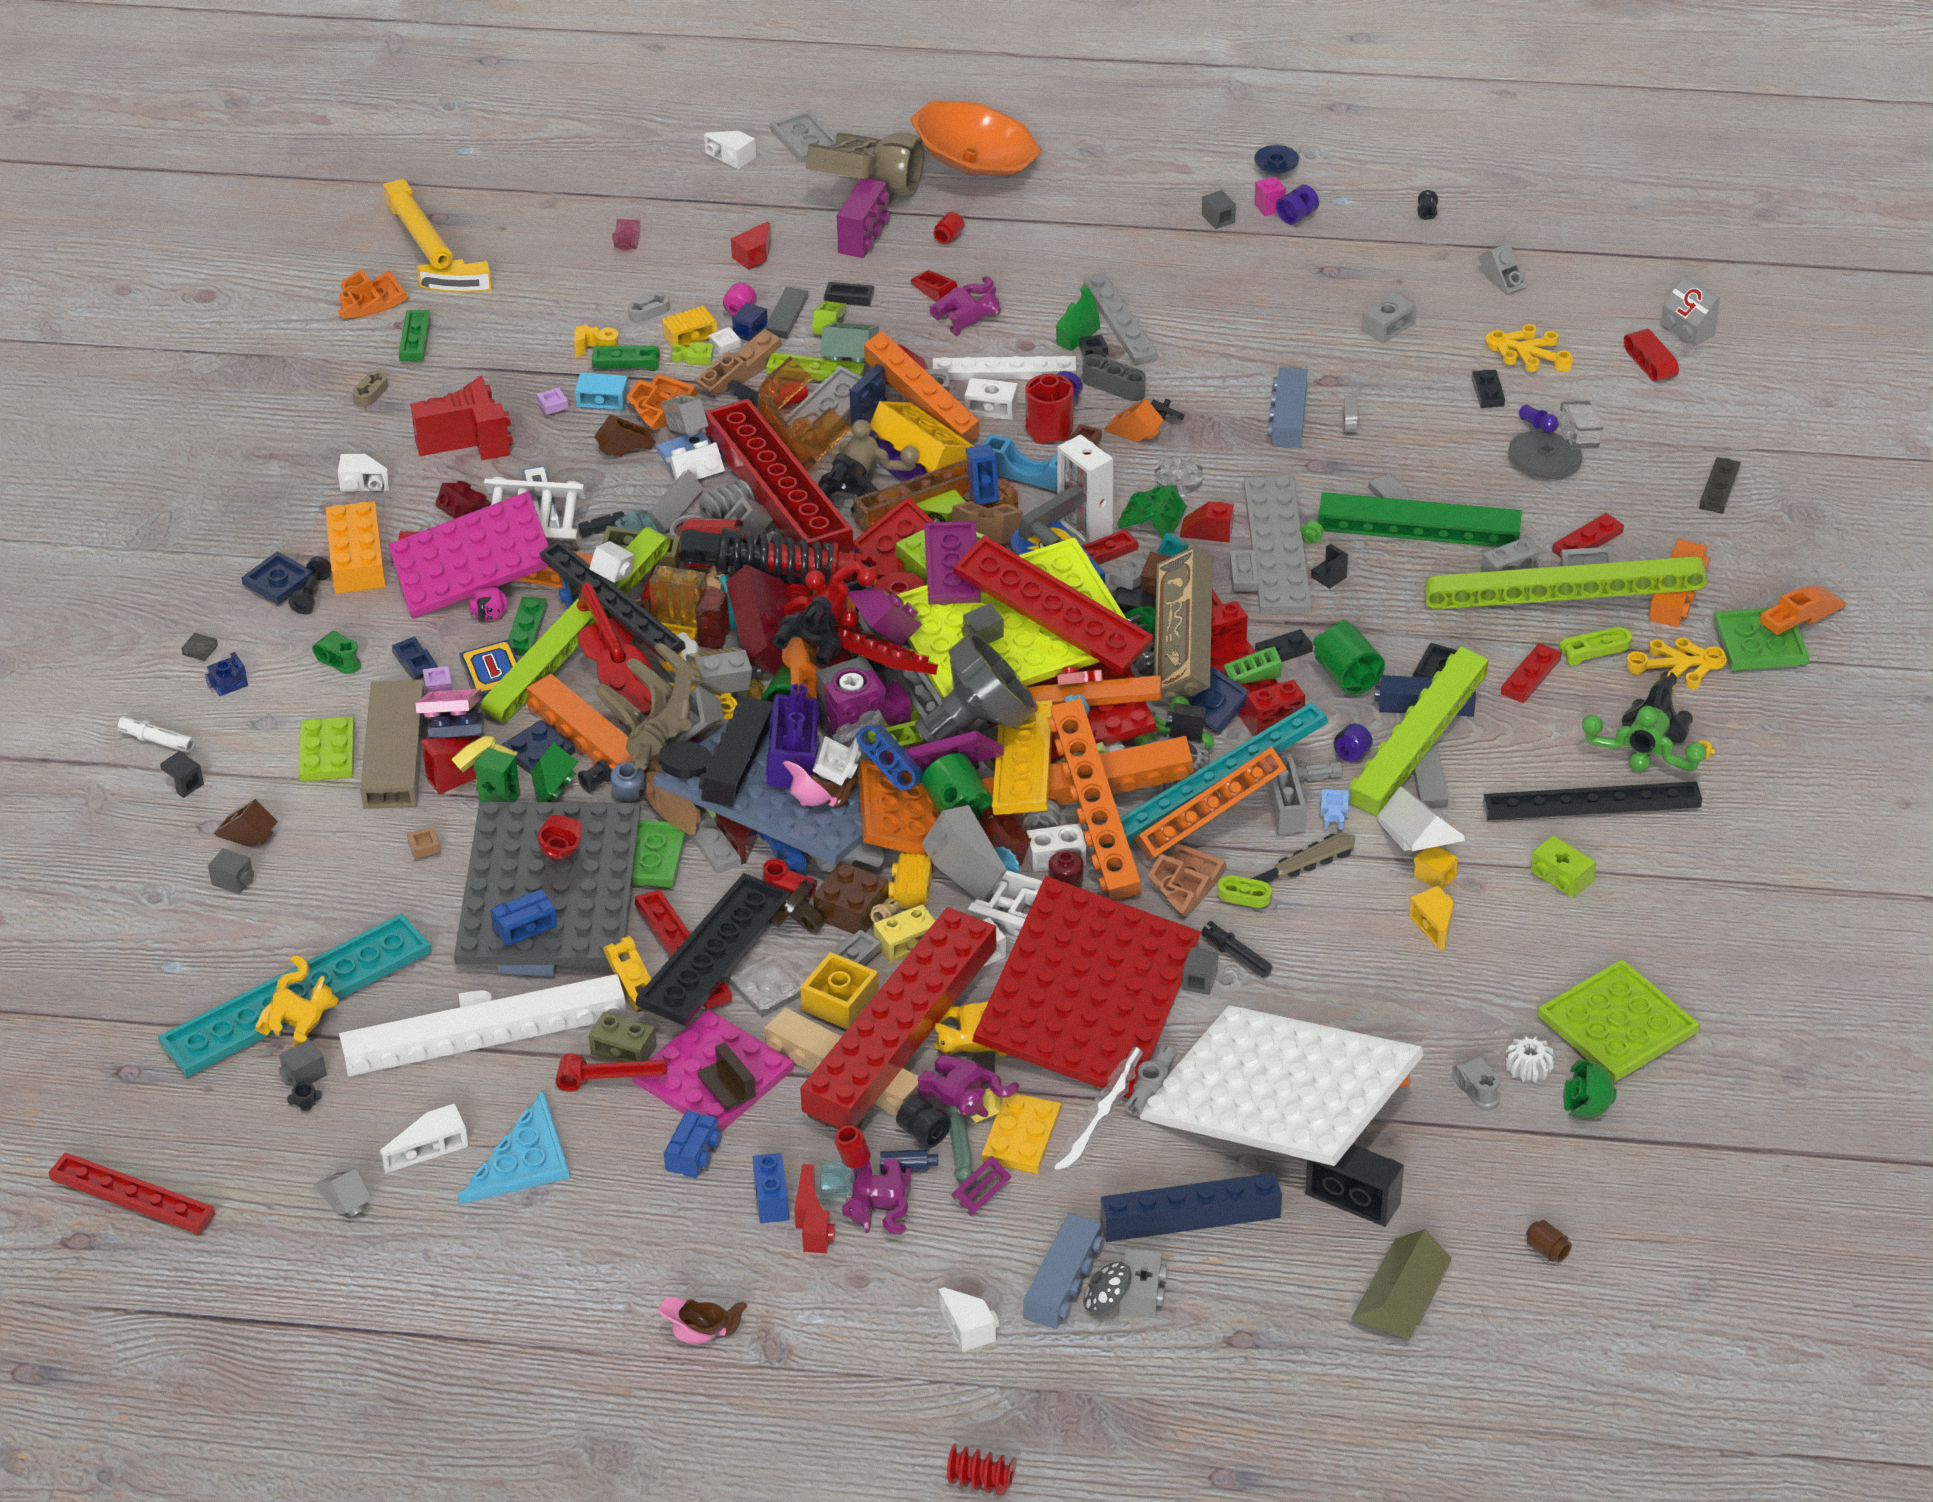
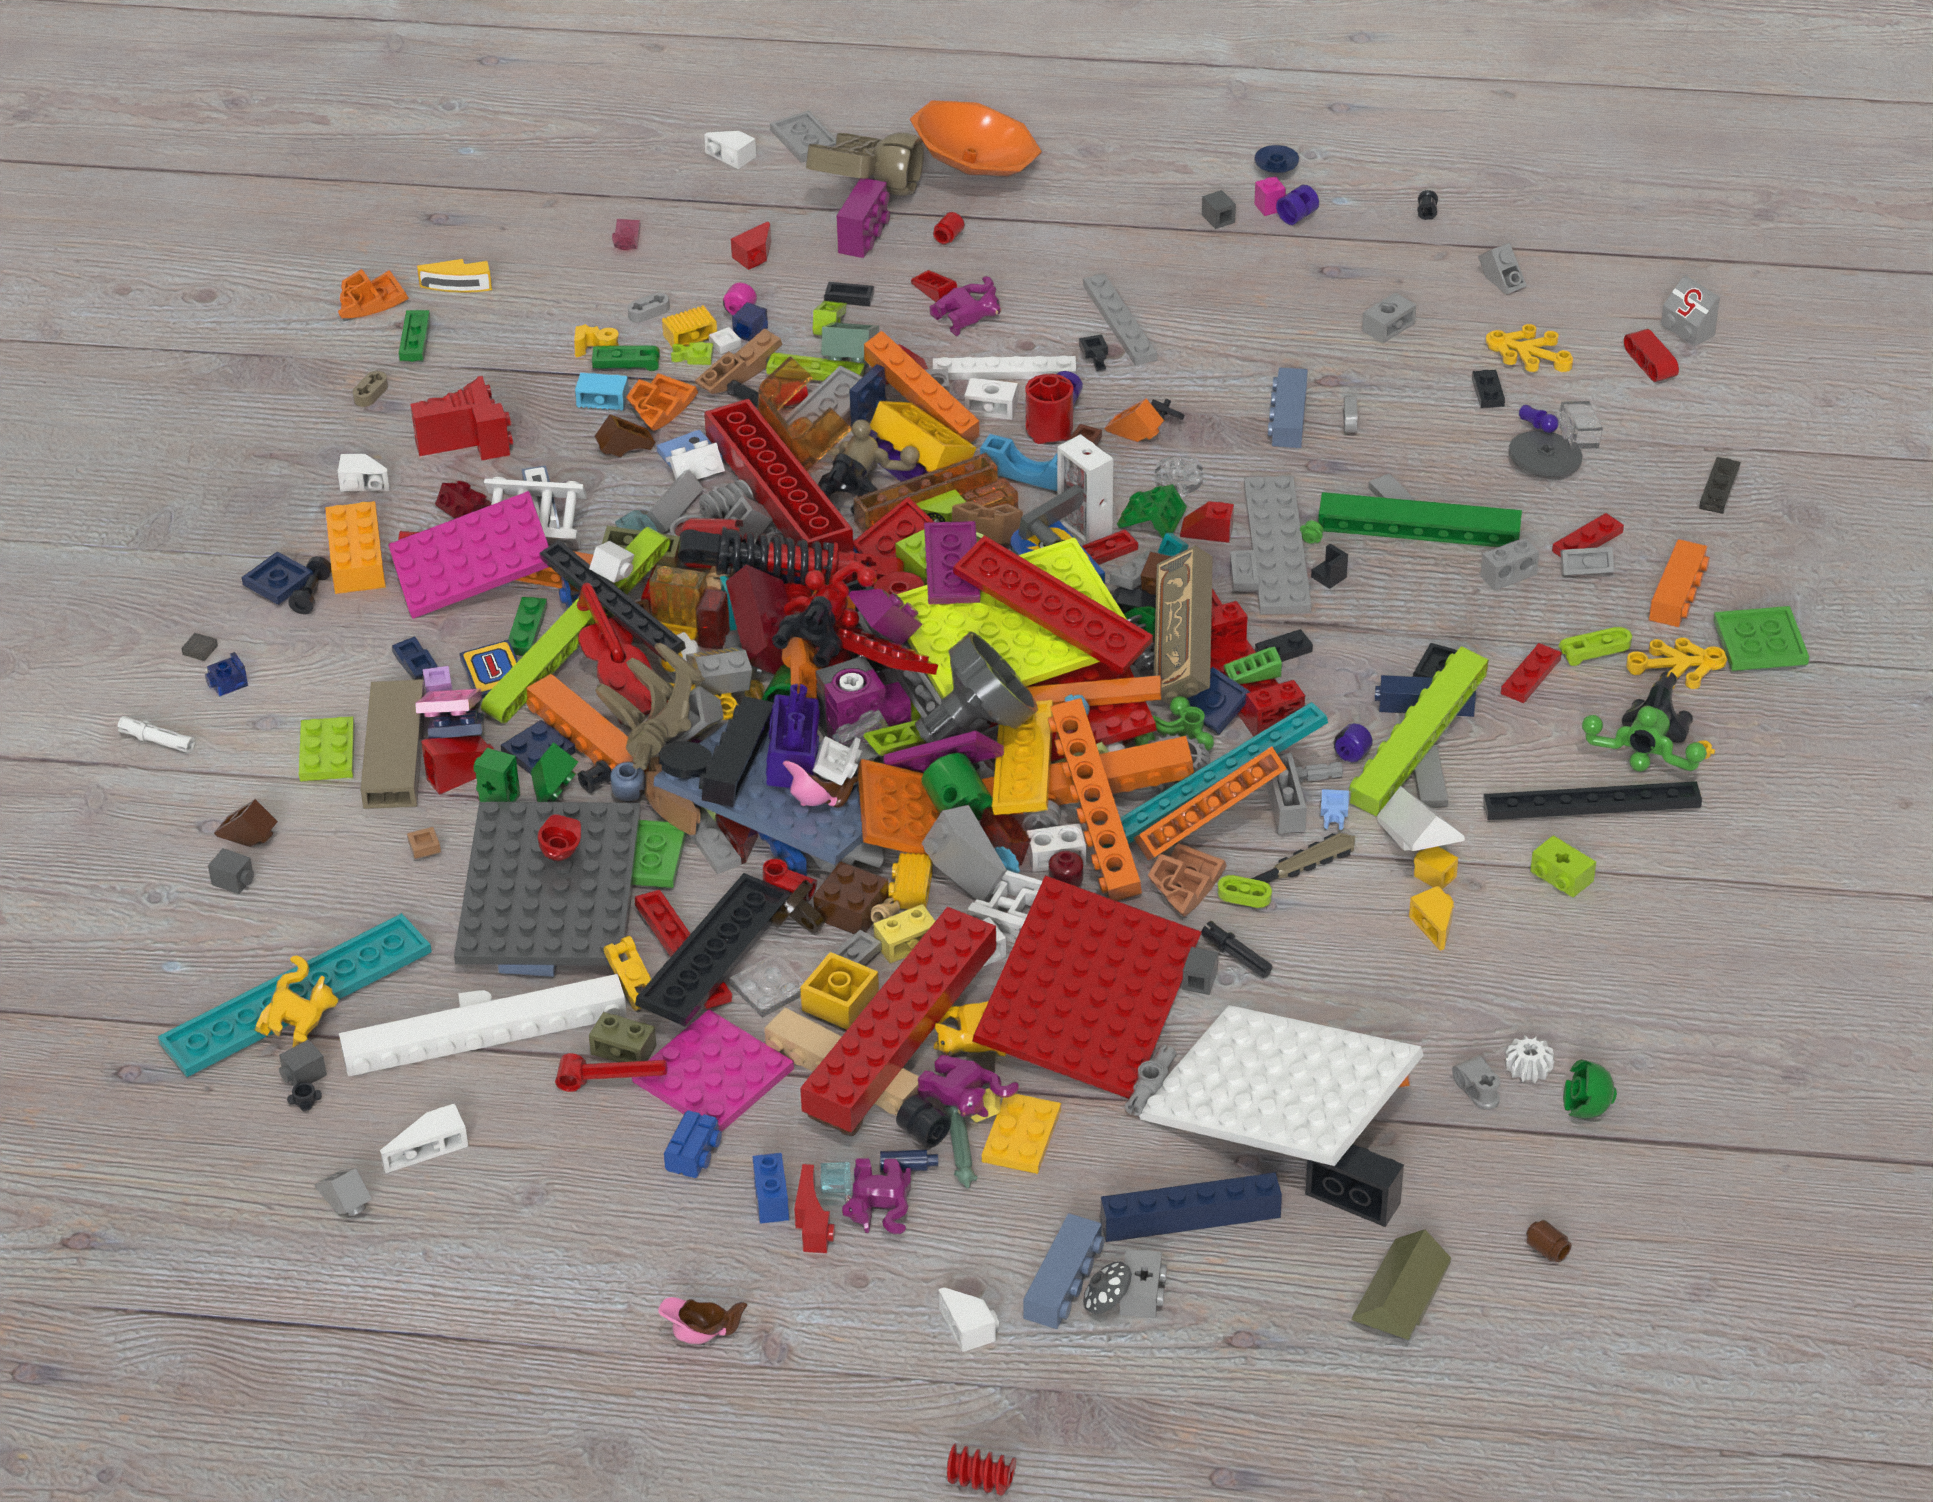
red plate [49,1152,215,1235] -> none
black panel [160,751,204,798] -> none
green piece [312,631,361,674] -> none
yellow brick [382,179,453,269] -> none
light yellow arm [452,736,518,772] -> none
medium azure tile [458,1092,570,1205] -> none
dark pink head [468,587,507,622] -> none
blue brick [490,889,557,947] -> none
lavender plate [537,387,569,415] -> none
black axle [578,511,627,537] -> none
light grey brick [661,394,709,436] -> none
dark brown panel [697,1042,756,1110] -> none
dark grey tile [765,287,808,338] -> none
red brick [835,1125,871,1169] -> none
blue beam [856,724,923,790] -> none
magenta tile [951,1156,1012,1216] -> none
dark grey brick [961,603,1004,643] -> none
blue brick [966,444,1000,504] -> none
clear sword [1052,1047,1143,1170] -> none
green slope [1056,285,1100,351] -> none
plate [1057,667,1103,685] -> none
dark grey beam [1083,354,1146,401] -> none
black brick [1165,703,1206,742] -> none
green cylinder [1313,620,1385,695] -> none
lime beam [1424,557,1707,609] -> none
lime plate [1537,959,1700,1083] -> none
orange slope [1759,586,1846,635] -> none

